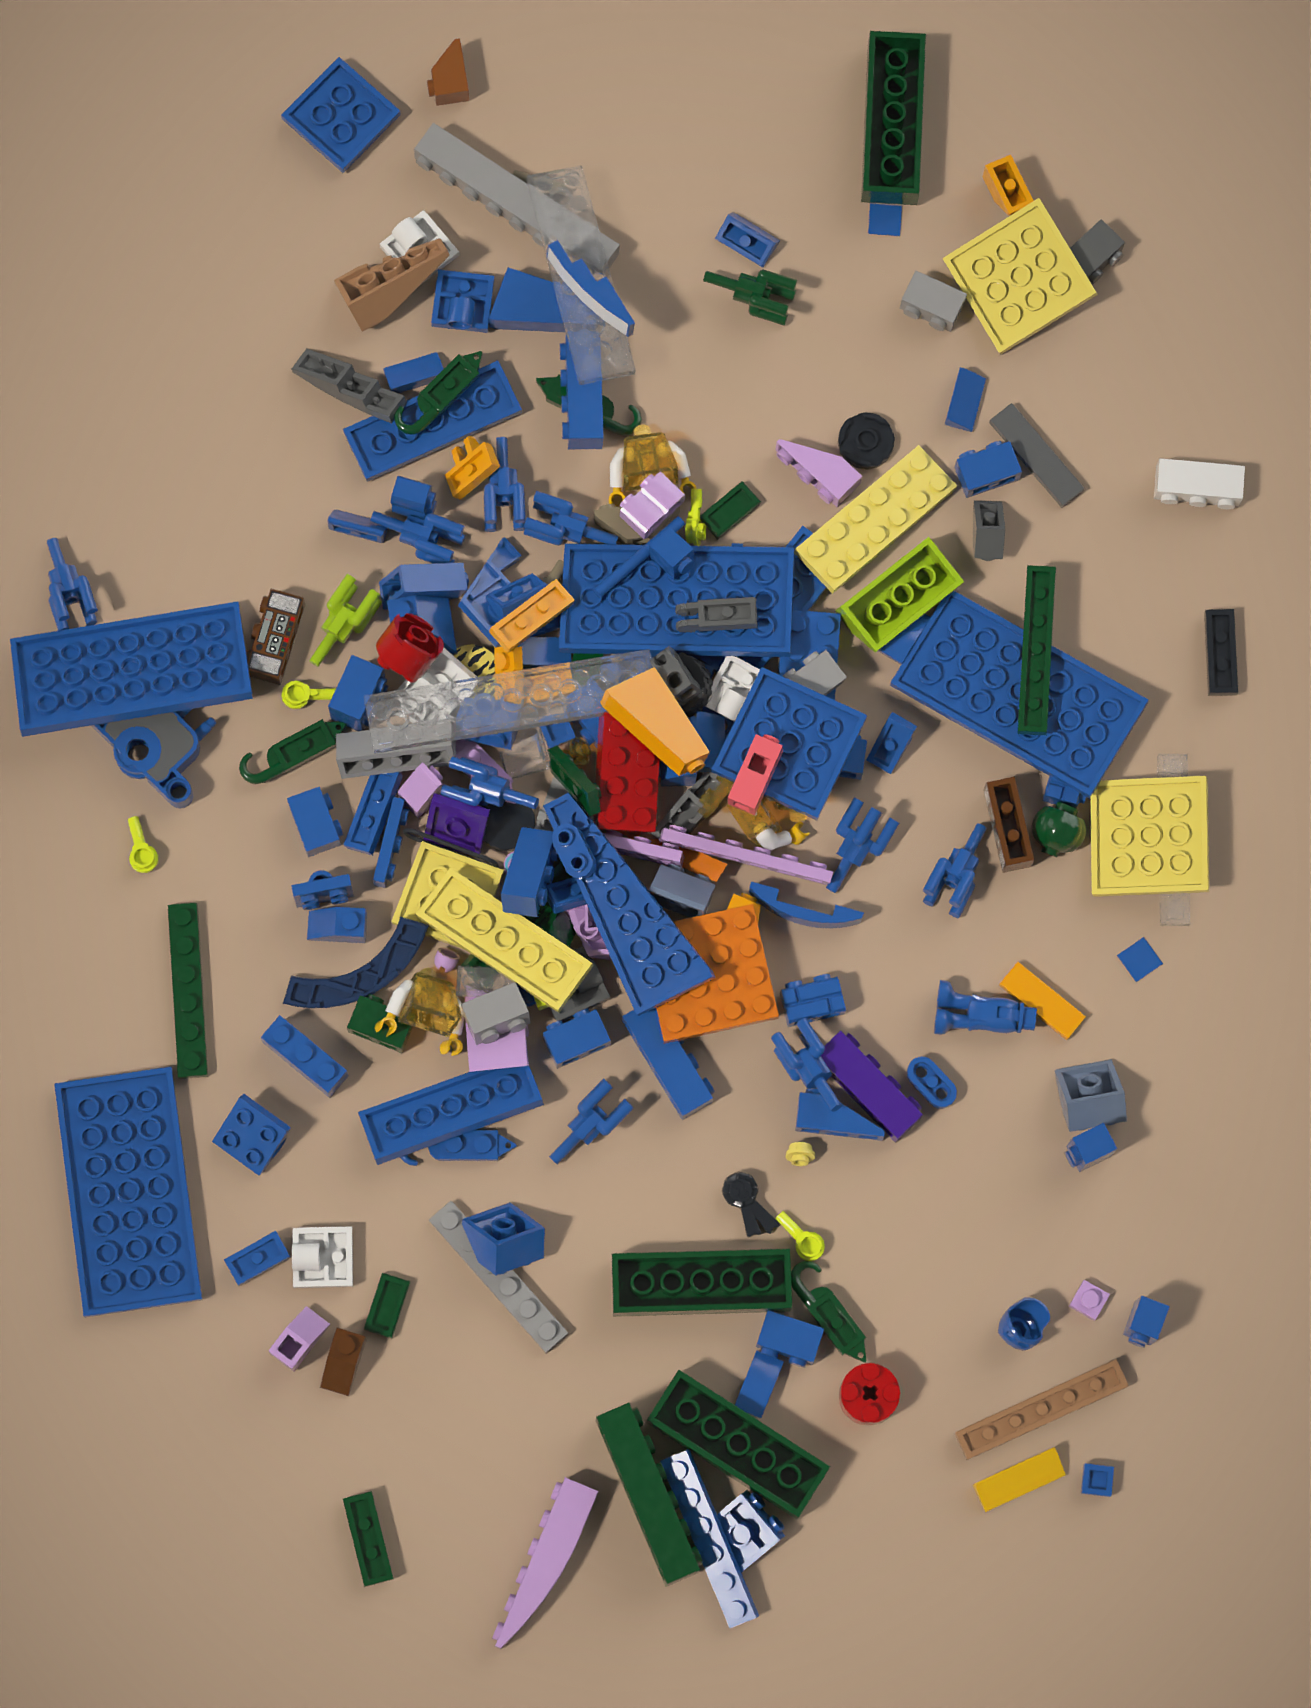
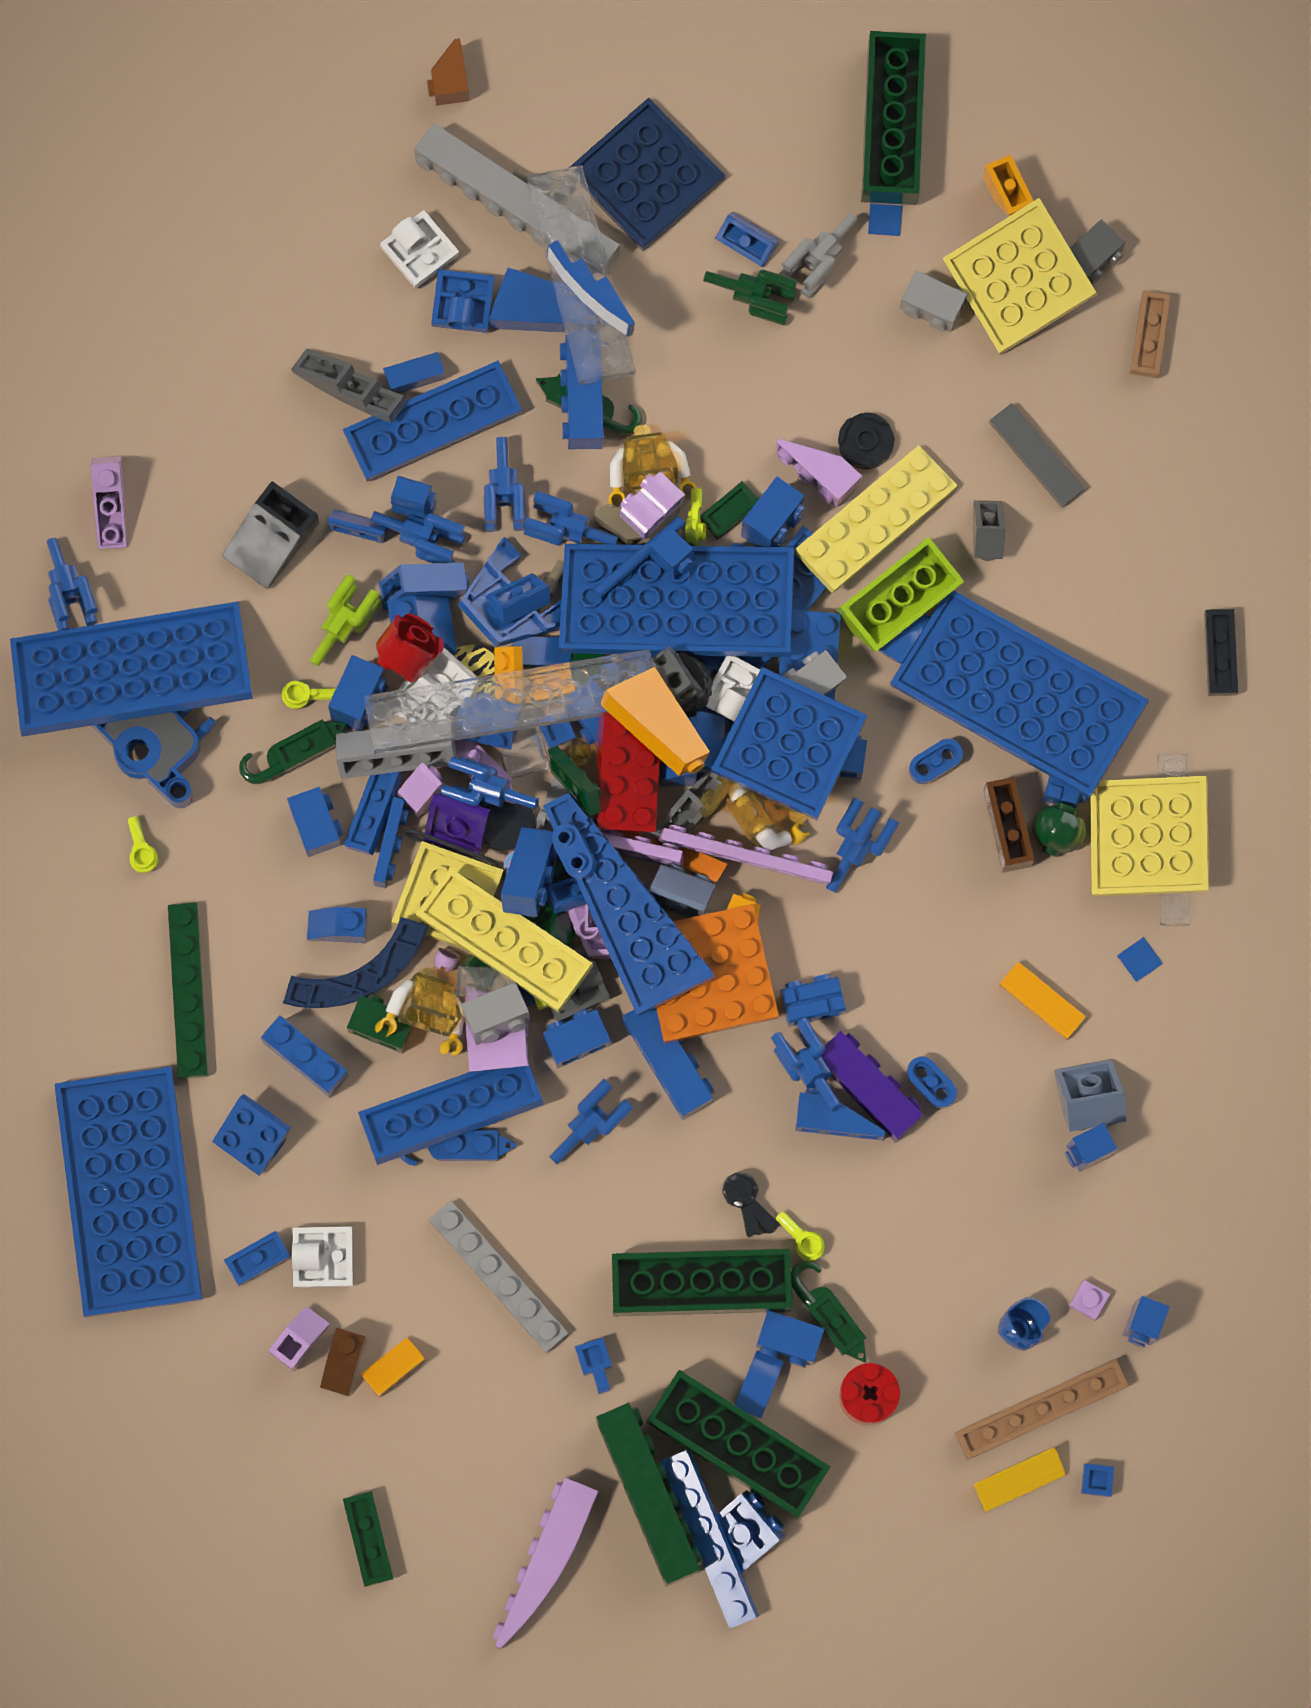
brick [246,589,305,685] -> none
blue plate [281,57,401,173] -> none
blue plate [291,870,354,910] -> none
medium nougat wedge [334,238,450,332] -> none
dark green tile [364,1273,411,1339] -> none
dark green plate [394,351,483,435] -> none
light orange hinge [445,435,500,500] -> none
blue slope [462,1202,545,1276] -> none
light orange plate [489,579,575,653] -> none
dark grey hinge [675,597,757,633] -> none
coral brick [728,734,783,815] -> none
blue slope [749,882,864,929] -> none
light yellow plate [785,1142,815,1166] -> none
blue slope [866,712,917,774] -> none
blue plant [923,823,987,918] -> none
blue piece [934,980,1037,1035] -> none
blue slope [945,367,986,432] -> none
blue brick [954,441,1022,498] -> none
dark green plate [1018,565,1056,736] -> none
white brick [1154,458,1245,510] -> none
none -> lavender slope [90,456,127,549]
none -> slope [222,481,320,590]
none -> light orange slope [361,1337,426,1398]
none -> dark blue tile [566,97,725,251]
none -> blue plate [575,1337,612,1394]
none -> blue brick [741,476,805,547]
none -> light grey plant [779,213,858,299]
none -> blue plate [909,739,963,784]
none -> medium nougat plate [1130,290,1171,378]

